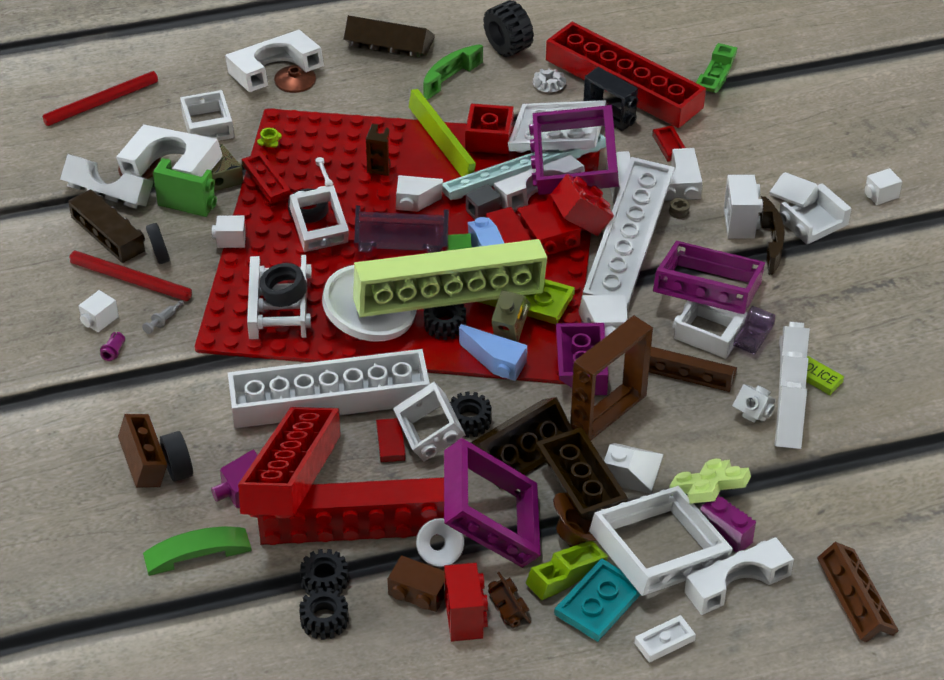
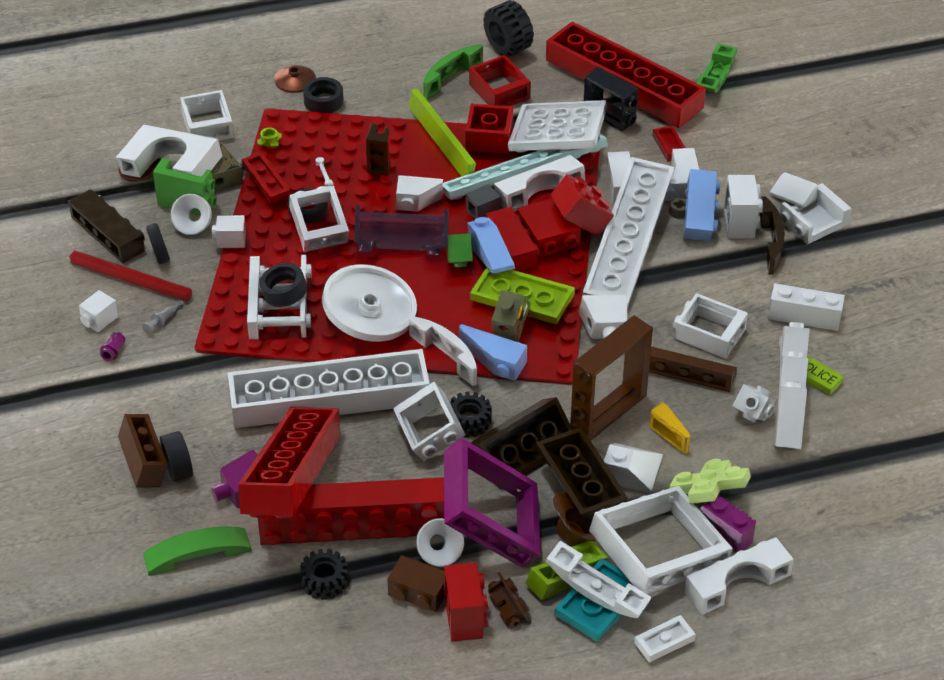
red axle [42,71,158,126] -> none
white arch [60,154,154,209] -> none
white arch [225,30,324,92] -> none
black tyre [299,588,349,640] -> none
dark brown slope [343,15,435,58] -> none
yellowish green brick [353,239,547,317] -> none
red tile [376,418,405,463] -> none
black tyre [424,304,466,340] -> none
magenta window [529,105,619,195] -> none
white gear [533,68,566,92] -> none
magenta slope [556,323,608,395] -> none
magenta window [653,241,765,314] -> none
clear purple plate [733,306,776,354] -> none
reddish brown fence [817,541,899,642] -> none
white brick [865,168,902,205] -> none
none -> white piece [171,194,212,235]
none -> black tyre [303,77,344,113]
none -> white slope [409,316,477,386]
none -> red window [469,55,531,106]
none -> white slope [546,541,652,619]
none -> yellow slope [649,402,691,454]
none -> light blue brick [683,169,720,241]
none -> white slope [768,283,845,331]

